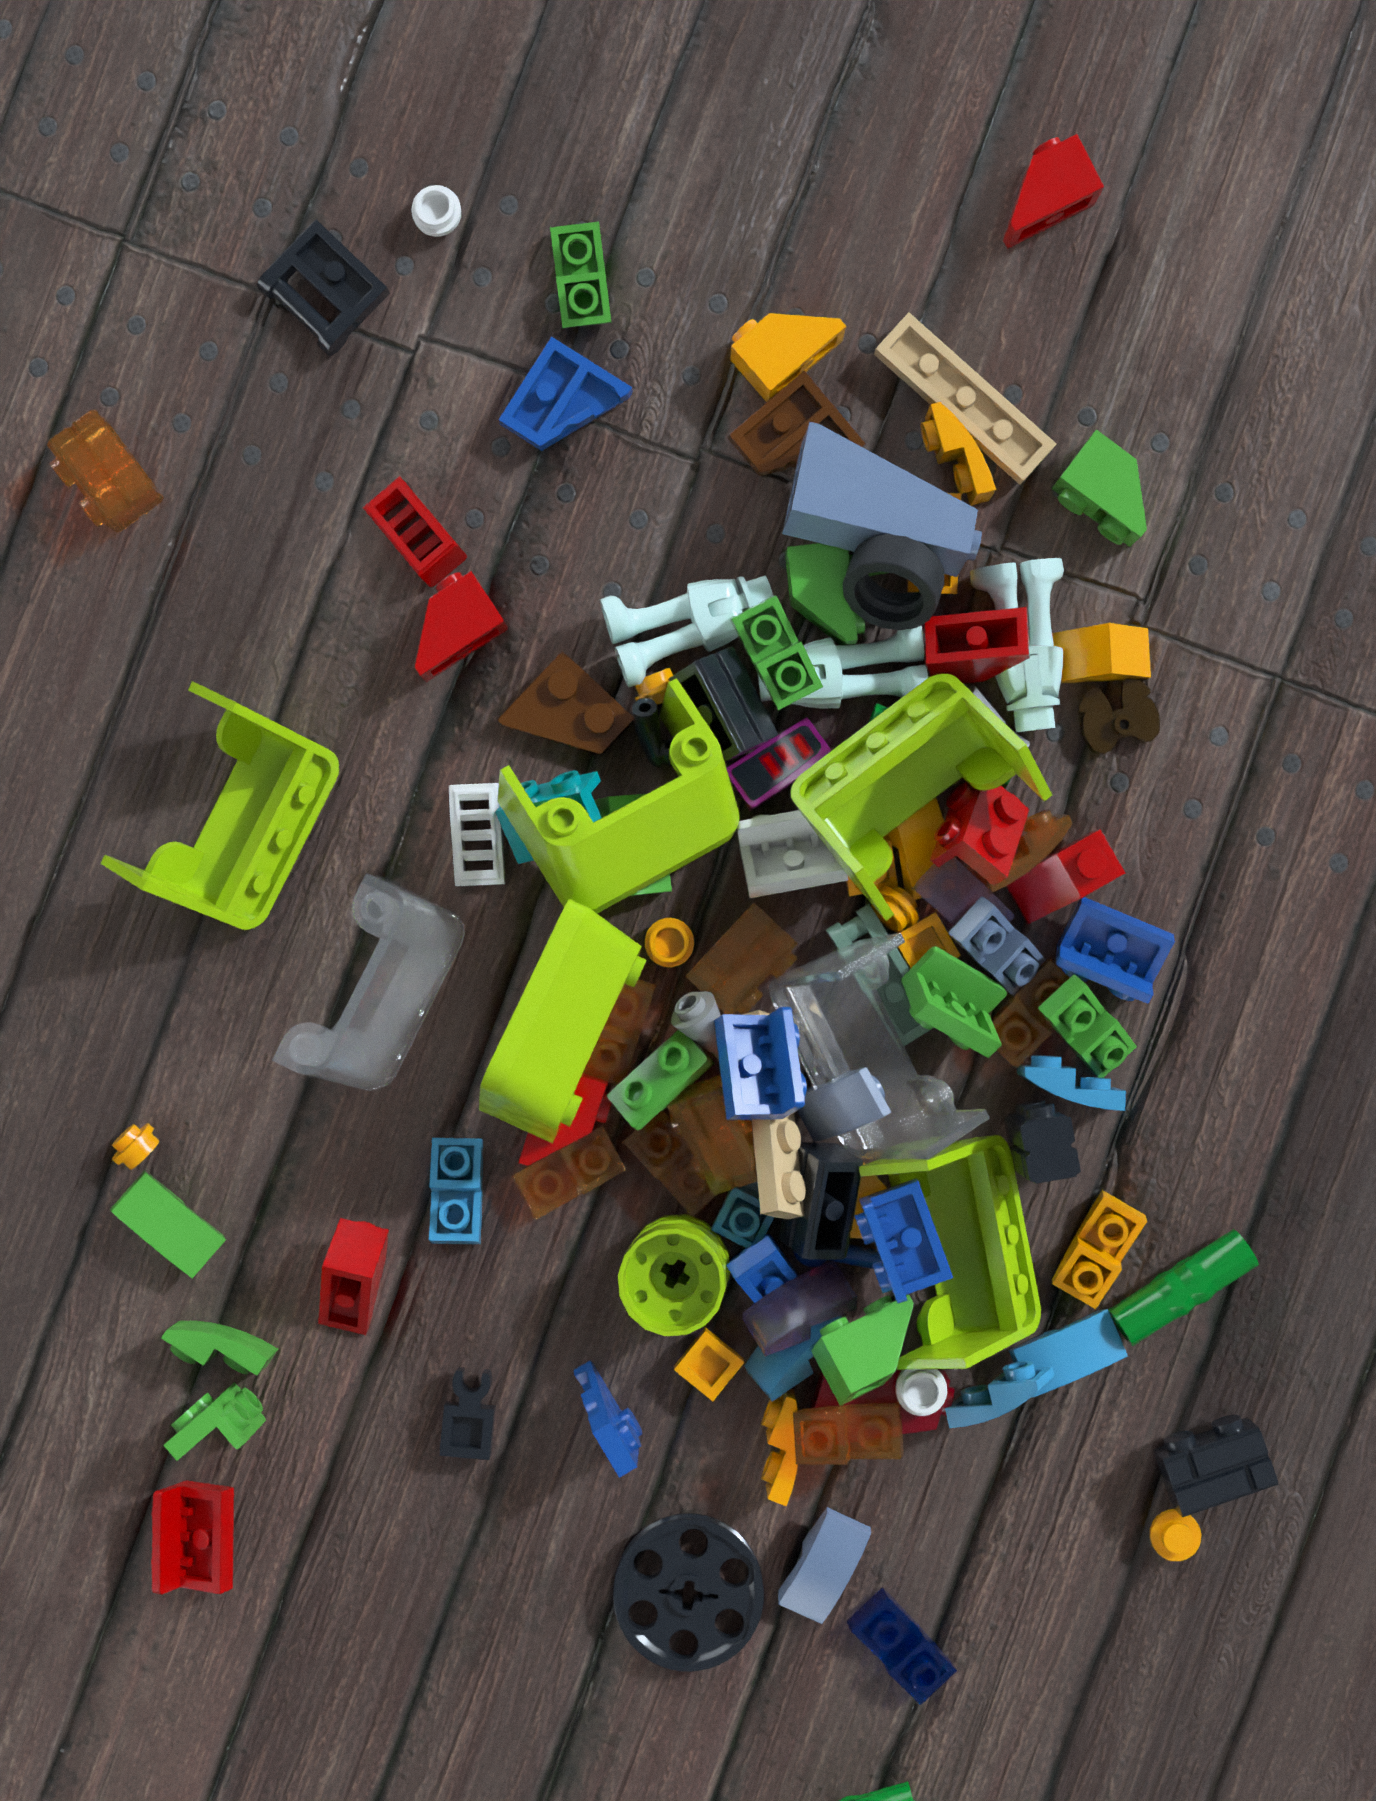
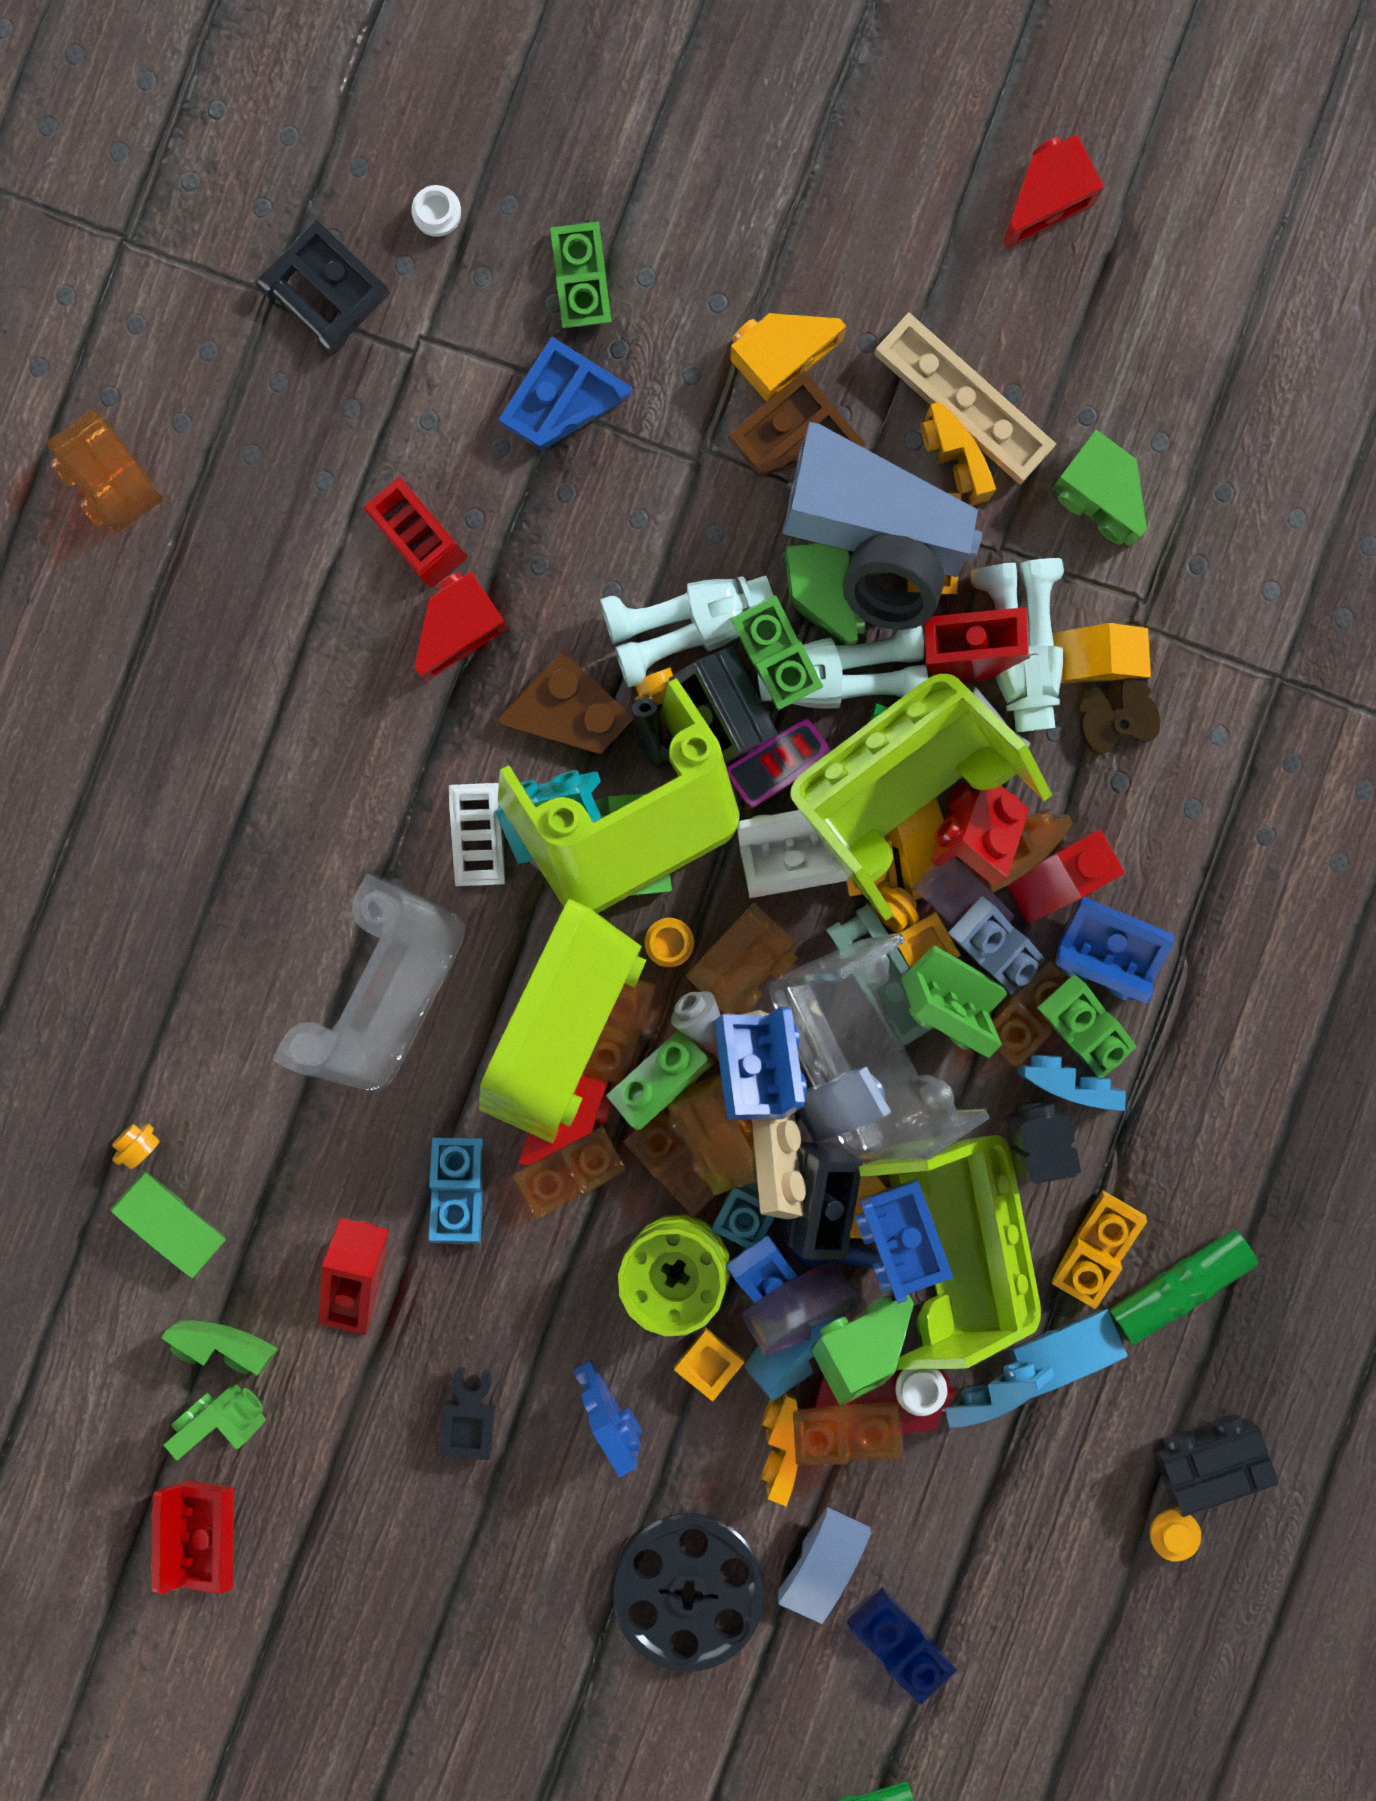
lime windscreen [100,681,339,930] -> none

